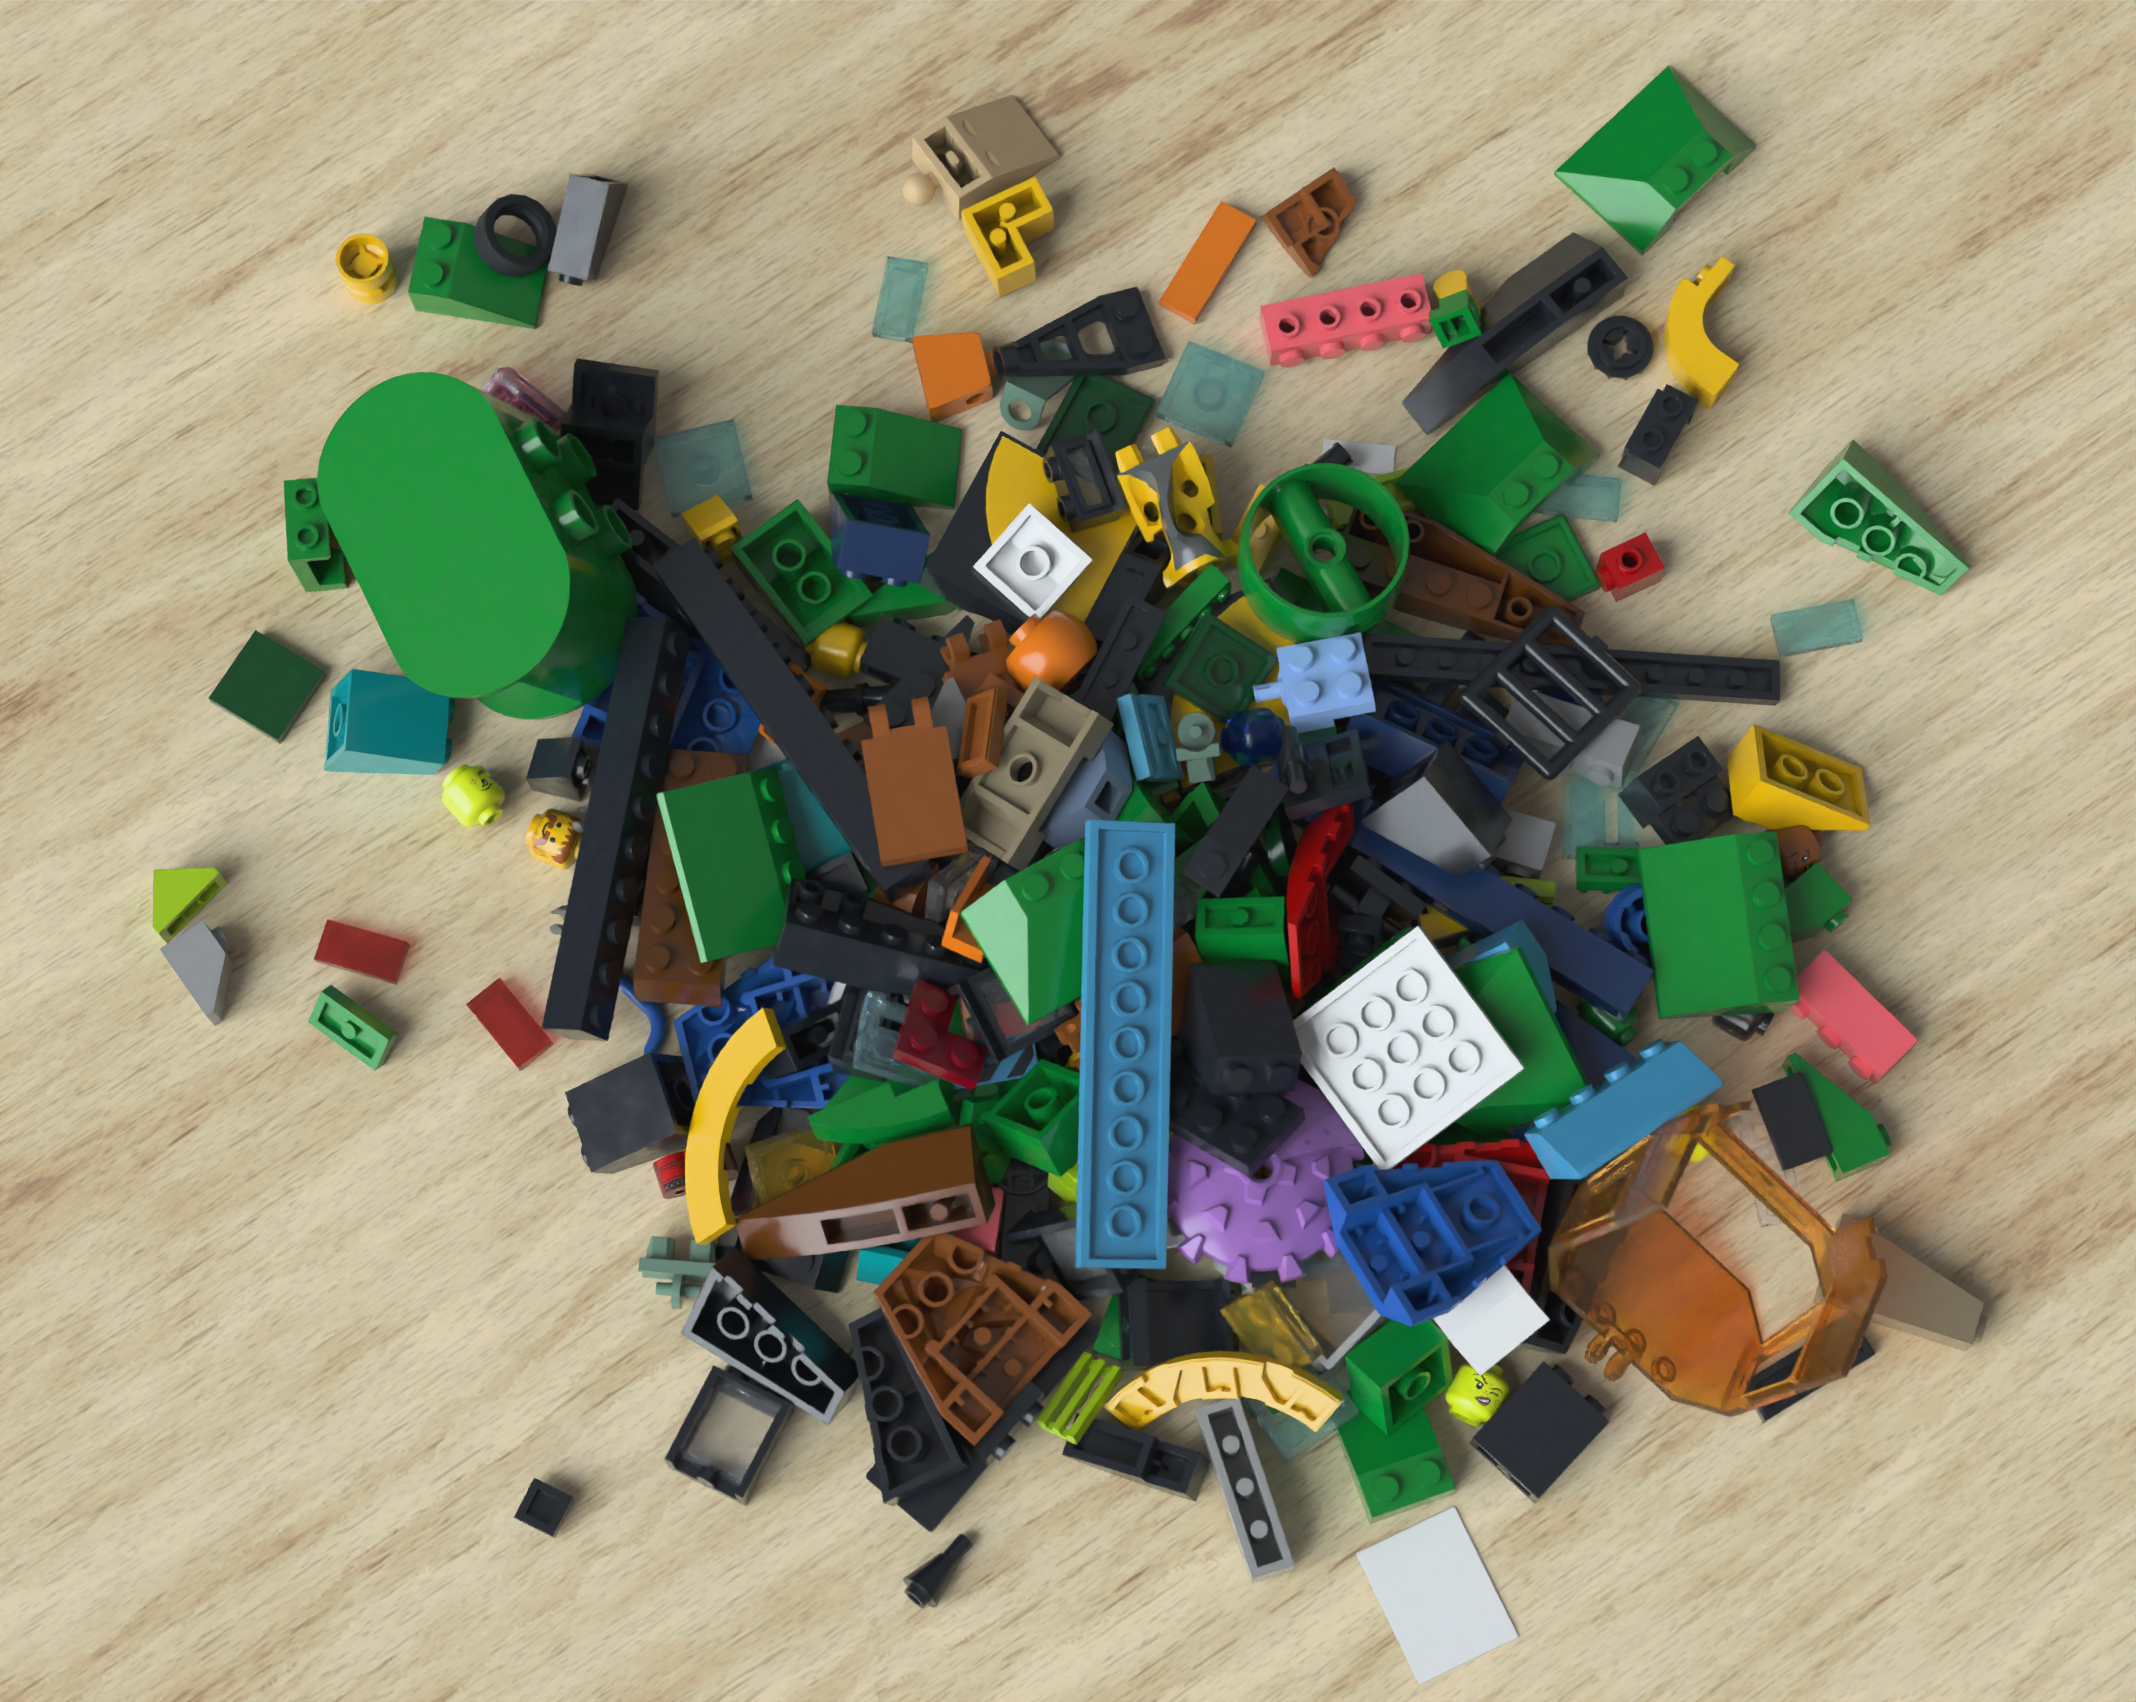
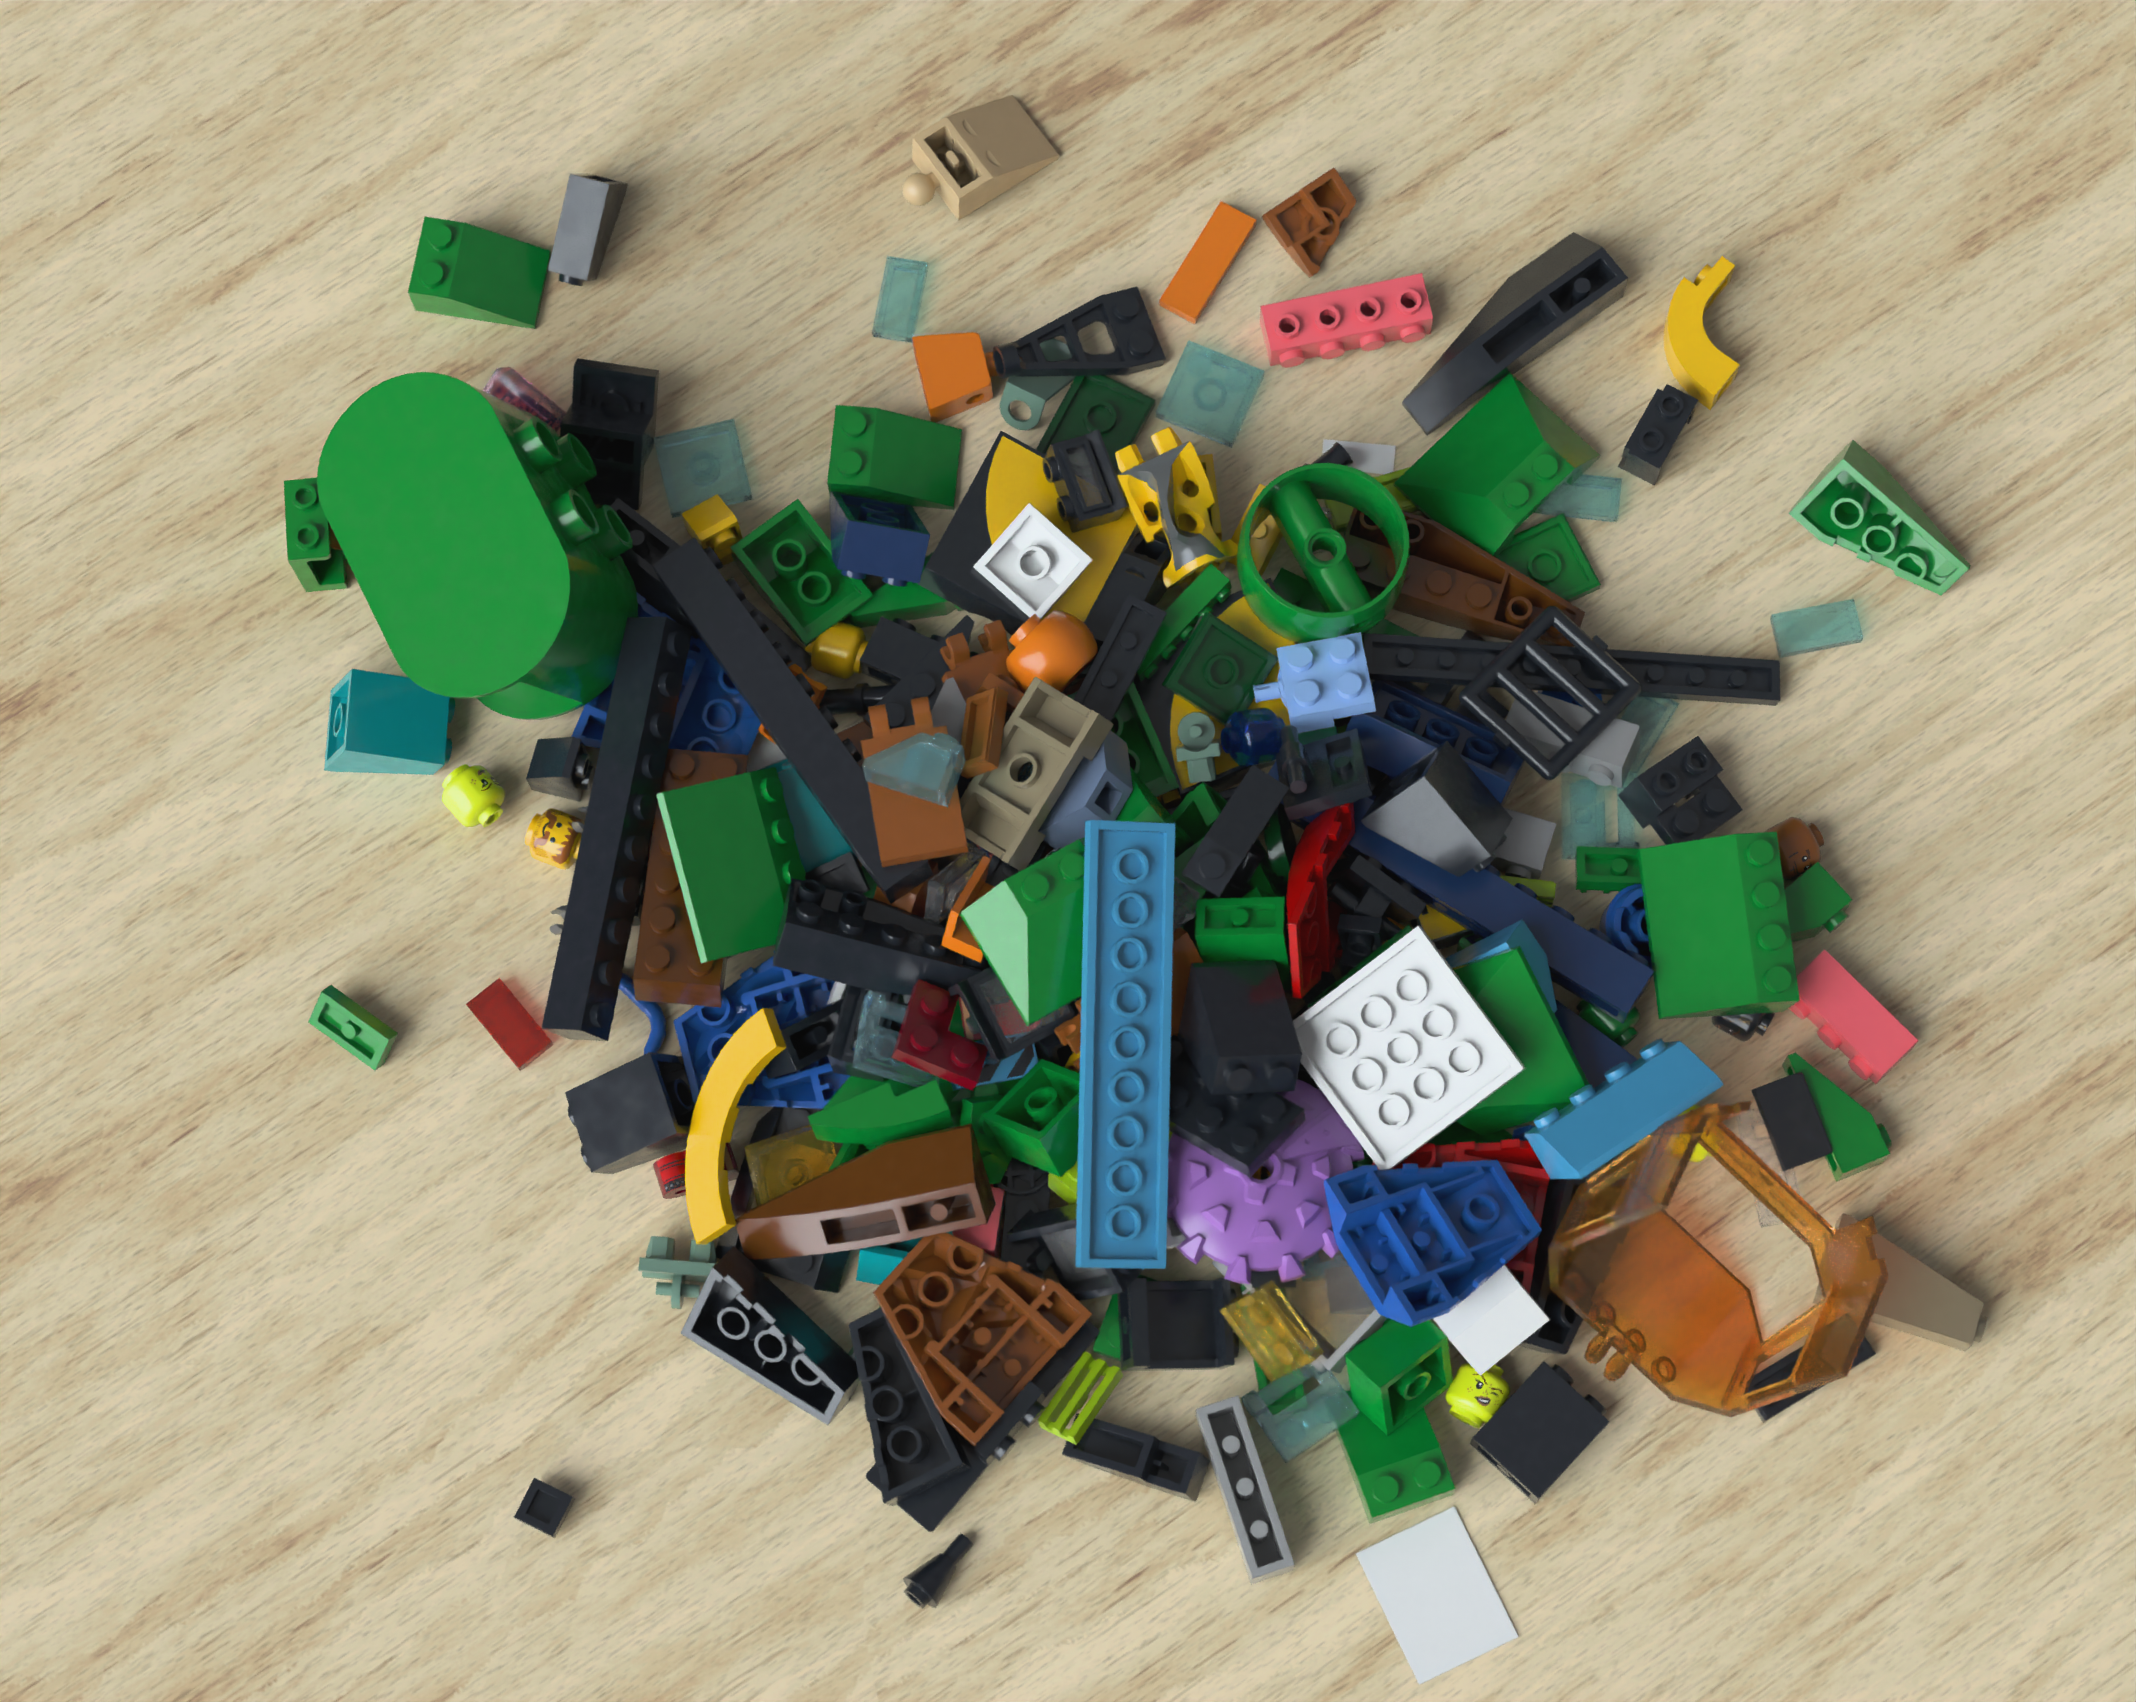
lime slope [153,867,228,944] -> none
light grey slope [160,920,234,1025] -> none
dark green tile [208,630,327,744] -> none
clear red tile [314,919,410,985] -> none
yellow wheel [336,233,398,304] -> none
black tyre [474,194,556,278] -> none
window [664,1365,794,1506] -> none
yellow brick [961,176,1055,298] -> none
yellow tile [1104,1351,1345,1432] -> none
medium azure plate [1117,694,1184,783] -> none
green leg [1429,270,1482,349] -> none
green slope [1554,66,1756,255] -> none
black gear [1587,316,1654,381] -> none
red brick [1595,532,1665,602] -> none
yellow slope [1727,724,1871,831] -> none
none -> clear light blue slope [862,732,966,807]

